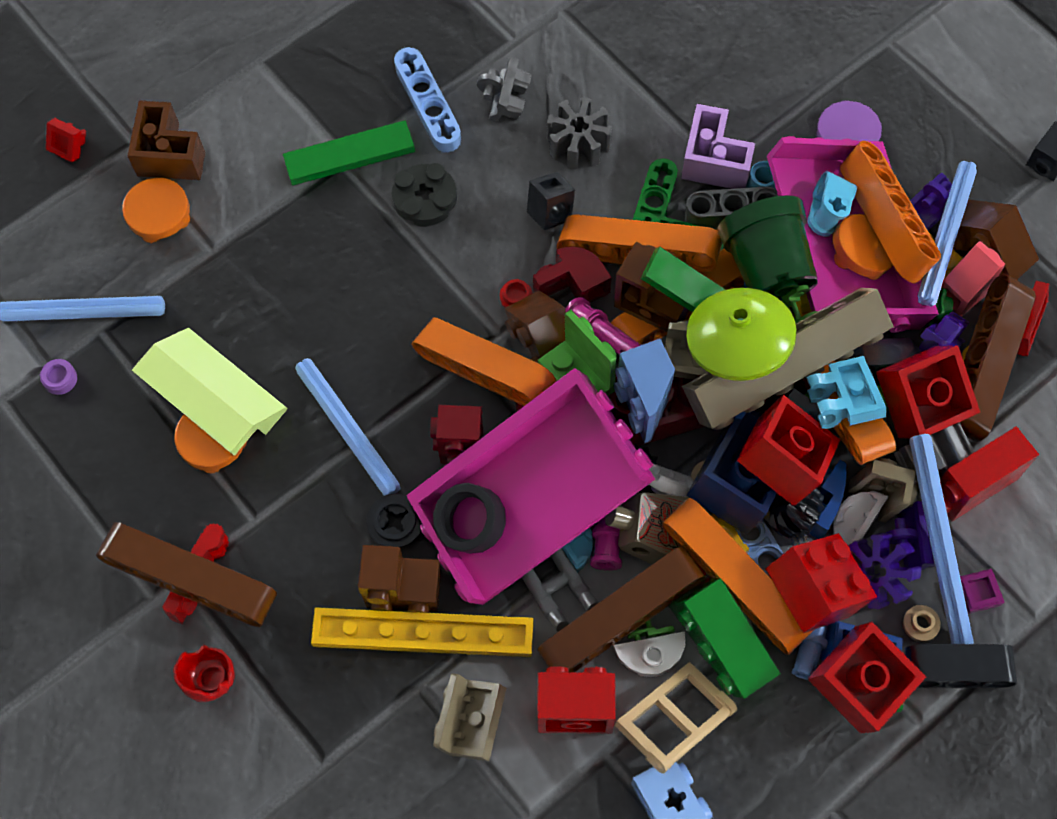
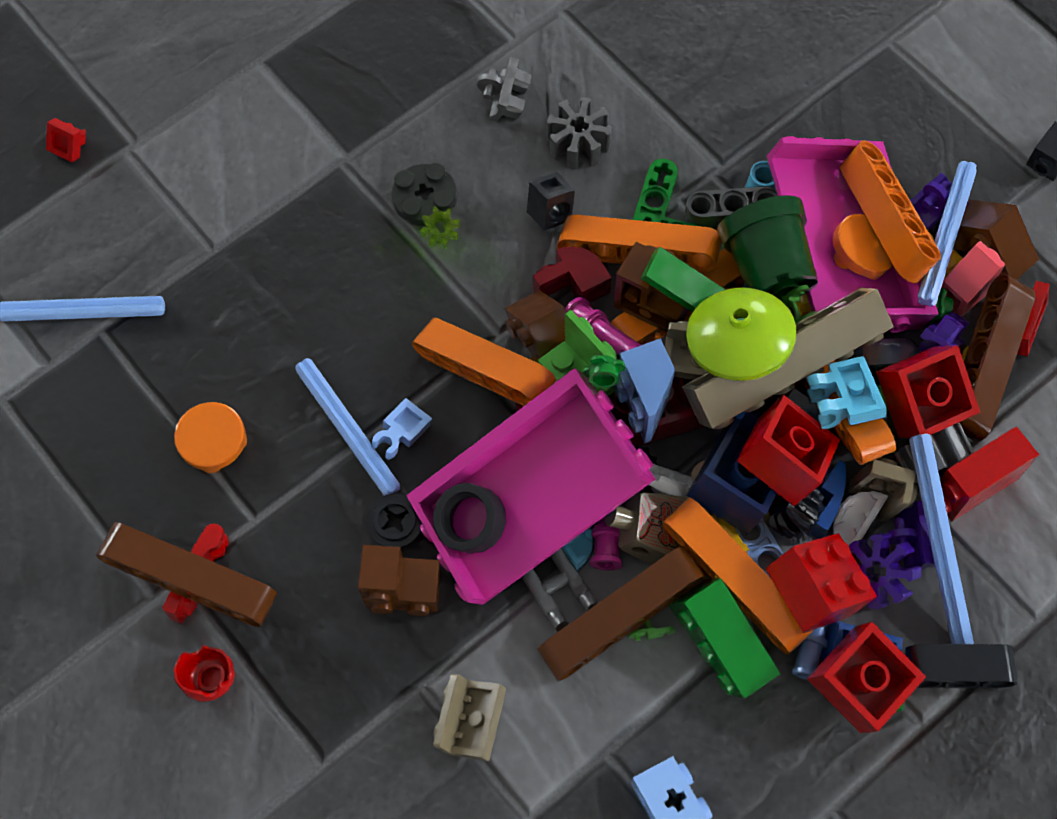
medium lavender tile [40,359,77,395] -> none
orange tile [122,178,190,243] -> none
reddish brown brick [127,100,205,180] -> none
yellowish green slope [132,328,288,455] -> none
green tile [283,120,415,186] -> none
yellow plate [311,608,534,657] -> none
light blue beam [394,47,461,152] -> none
dark red brick [430,405,484,465] -> none
red plate [500,279,533,308] -> none
red brick [538,666,616,734] -> none
white plate [613,631,685,677] -> none
tan window [615,662,737,774] -> none
lavender brick [681,104,755,189] -> none
medium azure piece [808,171,857,237] -> none
medium lavender tile [816,101,882,141] -> none
tan plate [903,605,941,642] -> none
magenta tile [960,568,1005,614] -> none
none -> light blue plate [372,398,432,460]
none -> clear neon green gear [420,206,460,249]
none -> green plate [583,355,625,388]

